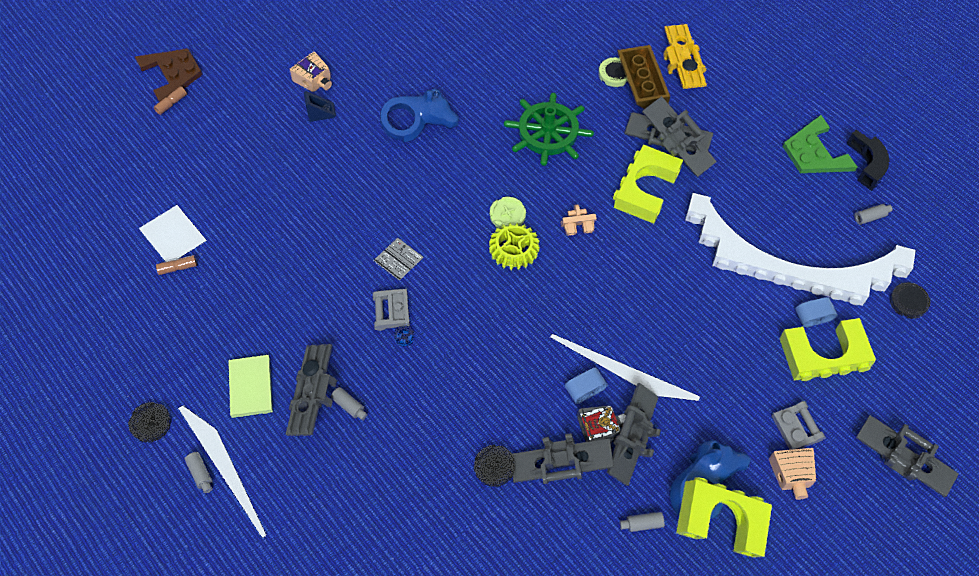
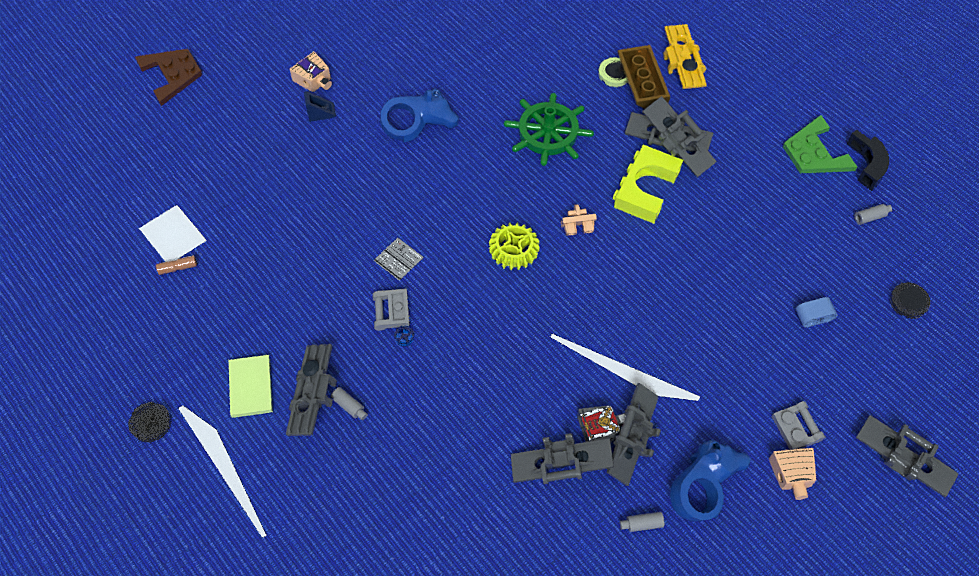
nougat piece [153,86,187,115] -> none
light grey cylinder [185,452,212,493] -> none
clear smoke tile [474,445,516,487] -> none
yellowish green tile [490,197,526,229] -> none
medium blue beam [565,368,608,404] -> none
neon yellow arch [676,477,772,557] -> none
white arch [685,193,915,306] -> none
neon yellow arch [779,318,876,381] -> none

